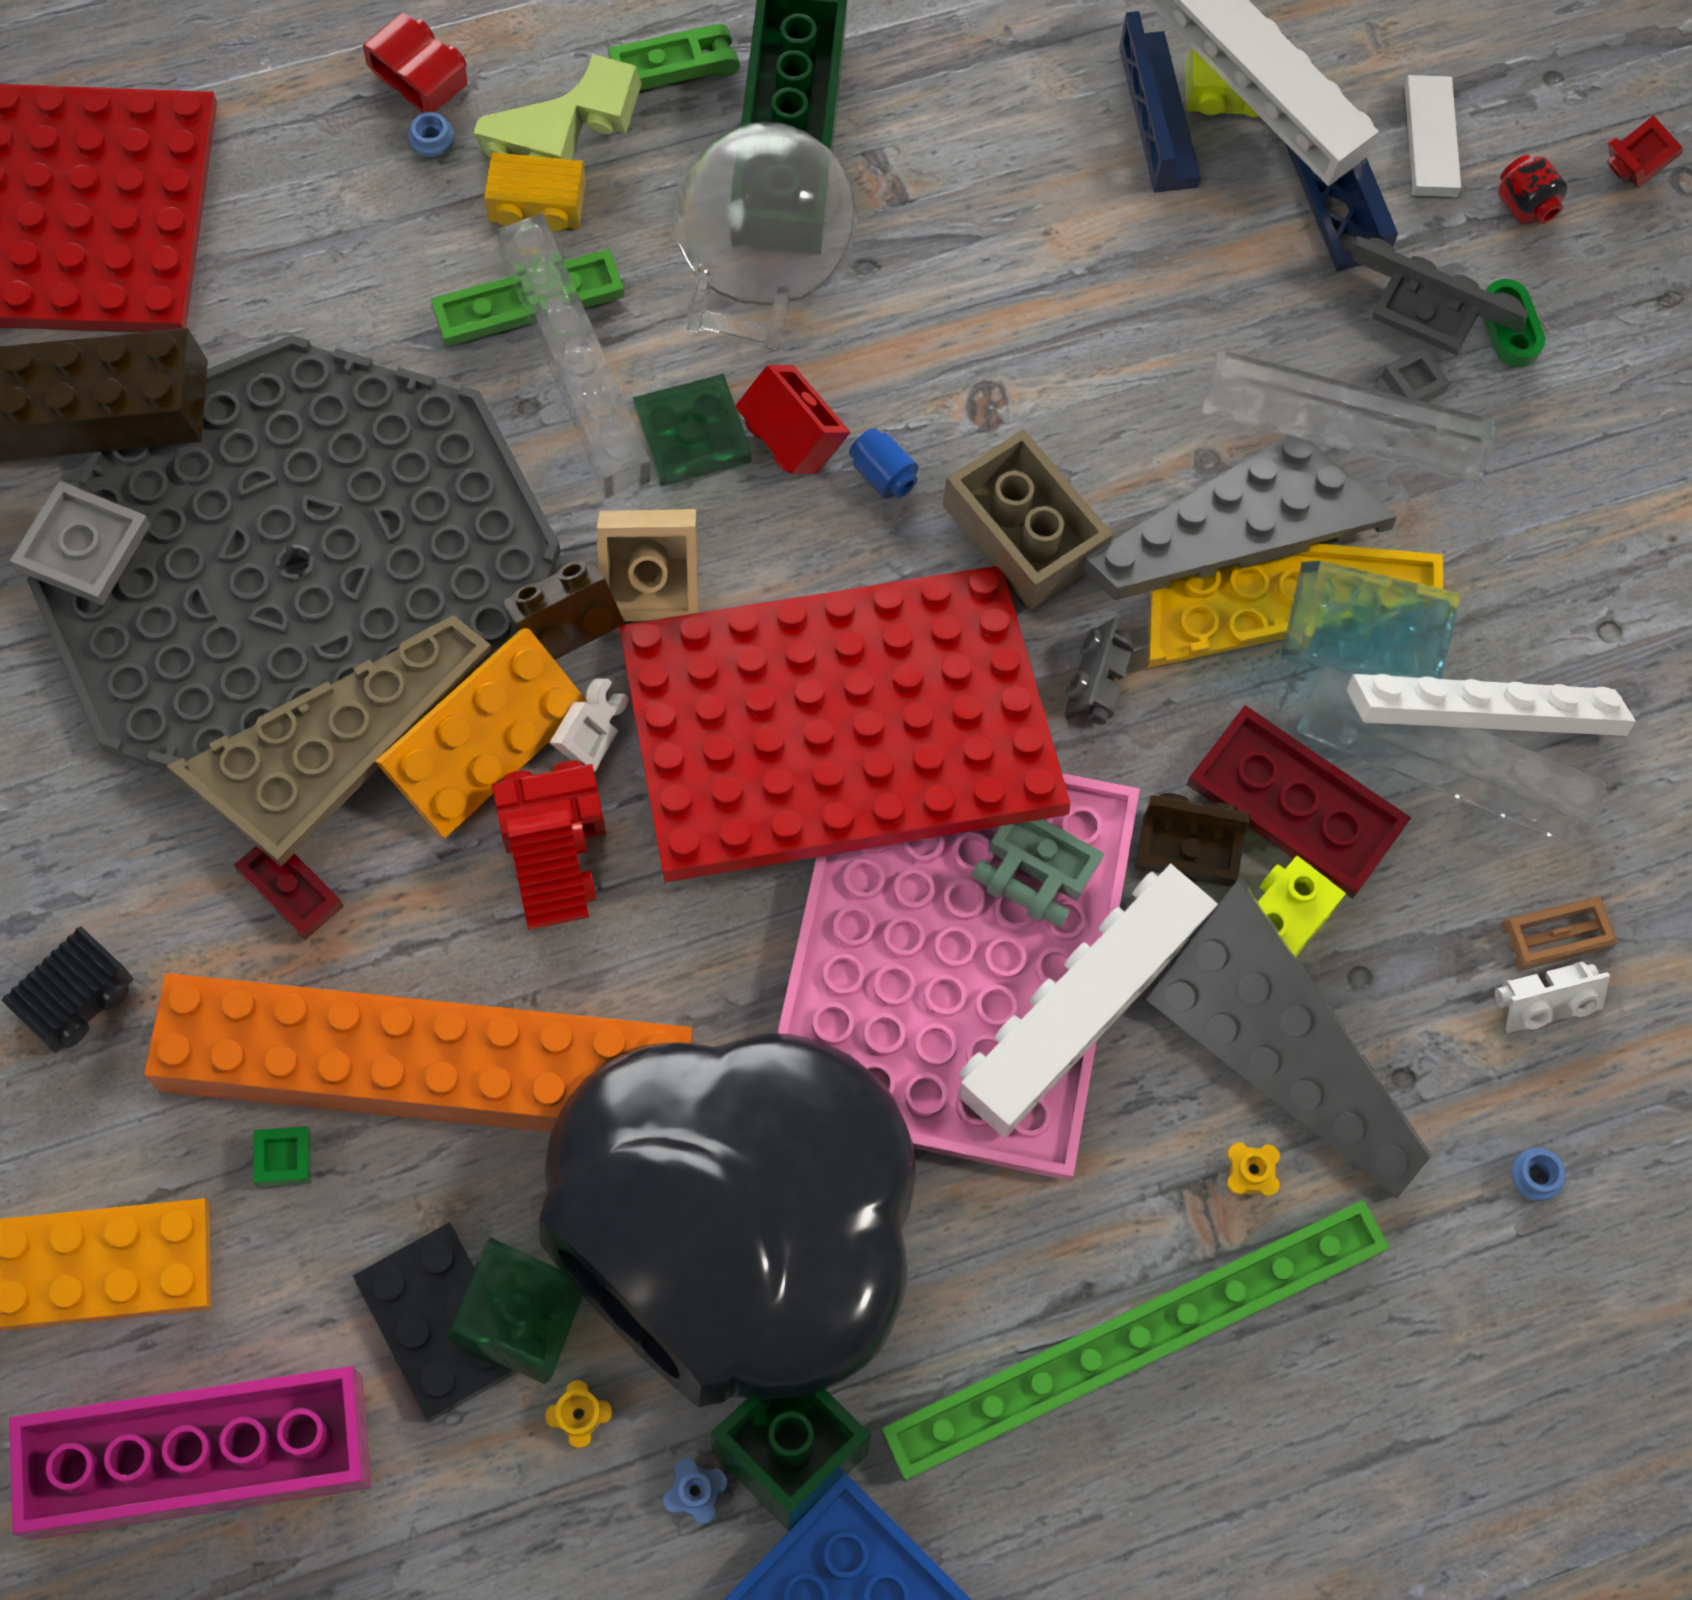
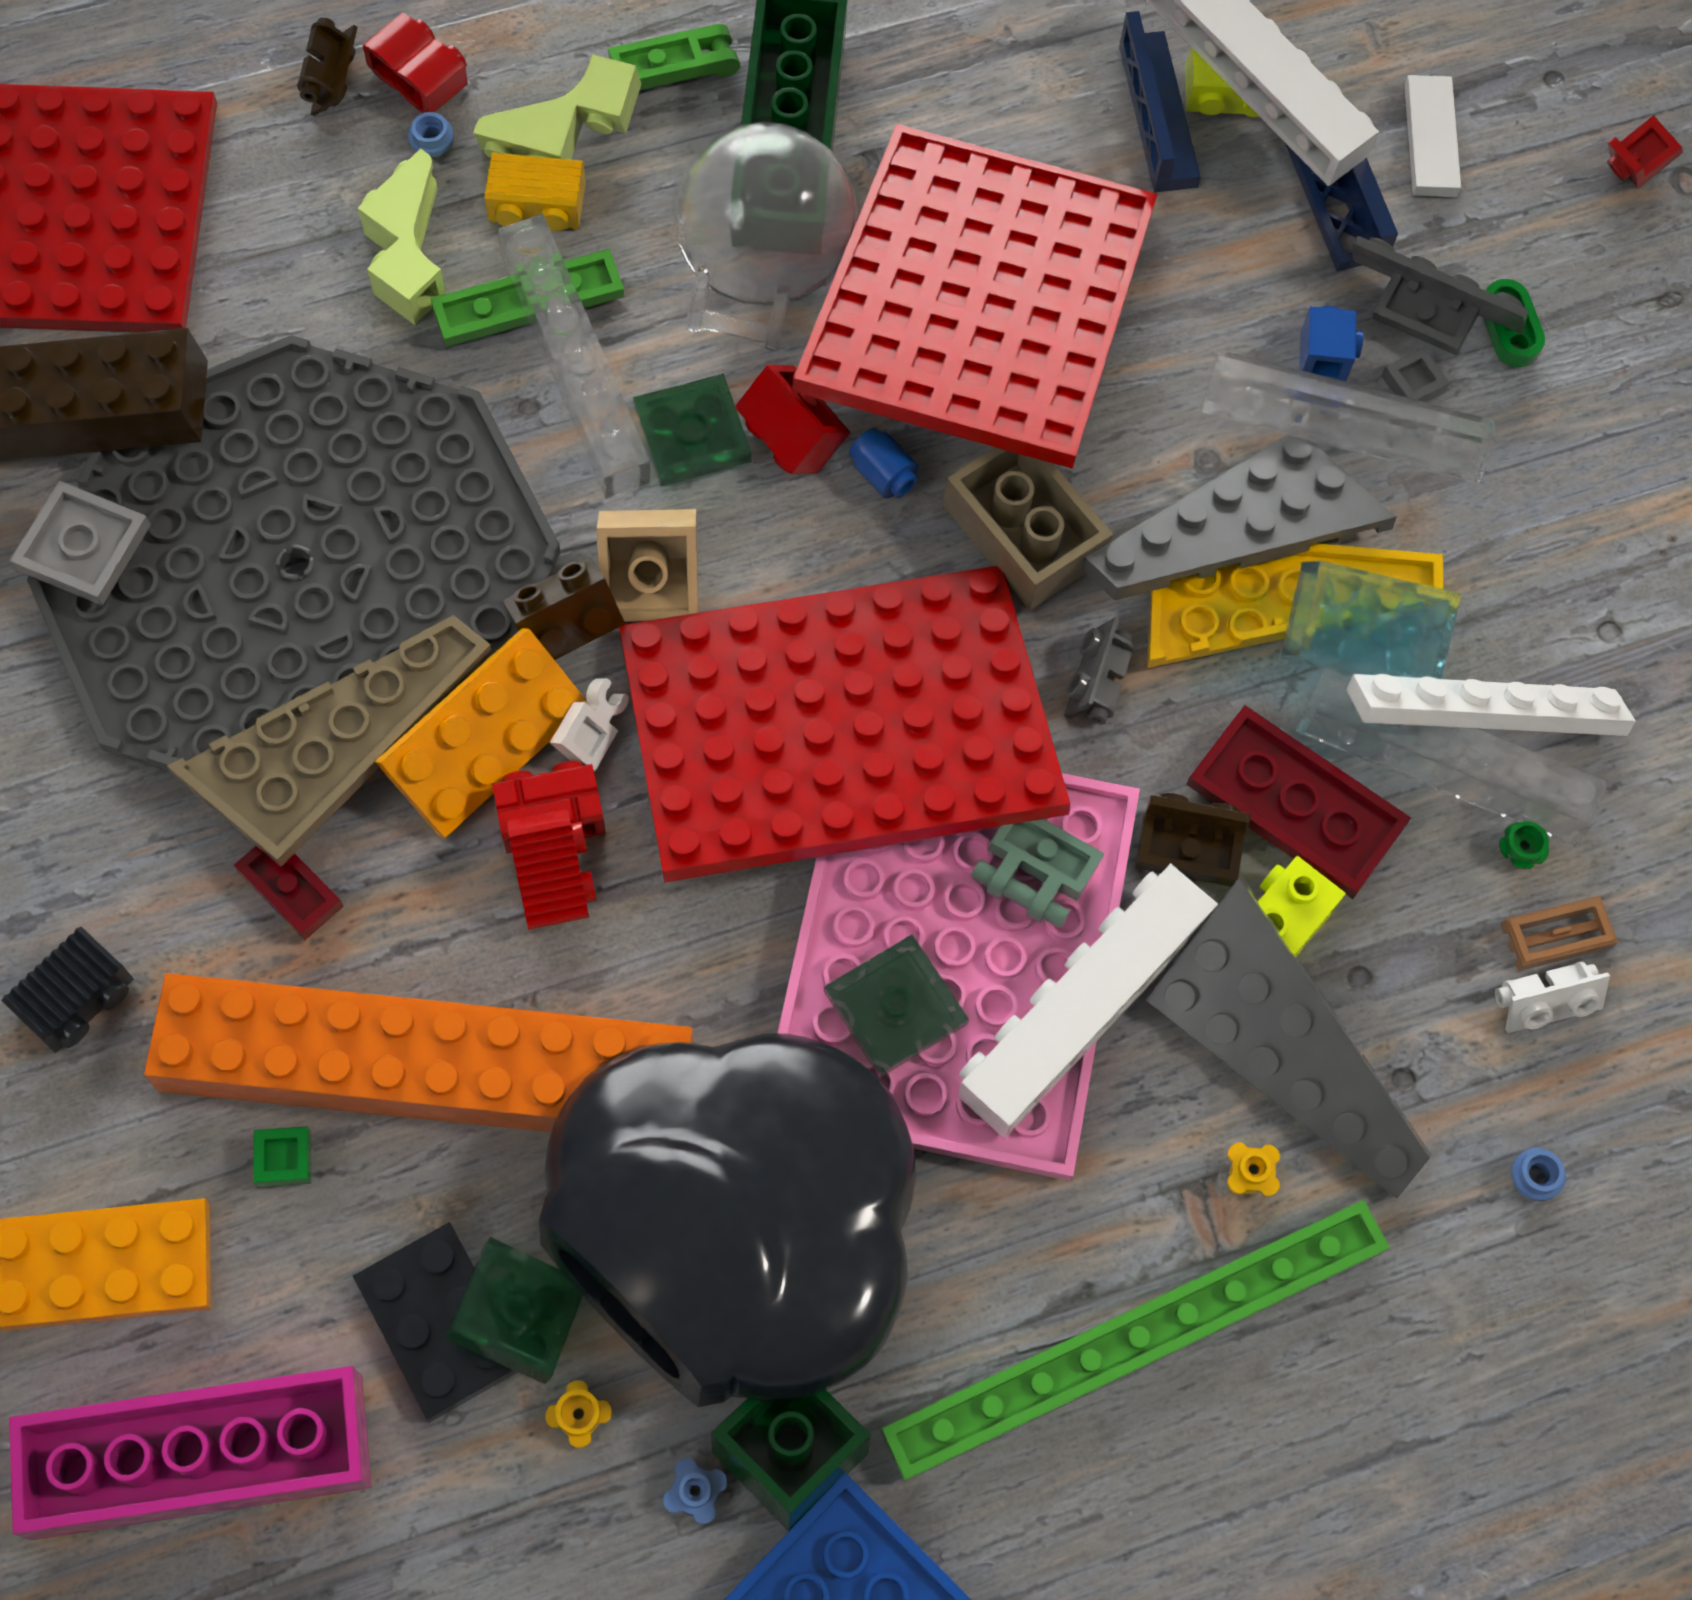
head [1498,155,1568,224] -> none
none -> dark brown hinge [297,17,358,116]
none -> yellowish green arch [358,148,446,325]
none -> plate [792,124,1158,469]
none -> clear green plate [824,934,969,1078]
none -> blue brick [1299,306,1363,384]
none -> green plate [1499,821,1549,869]

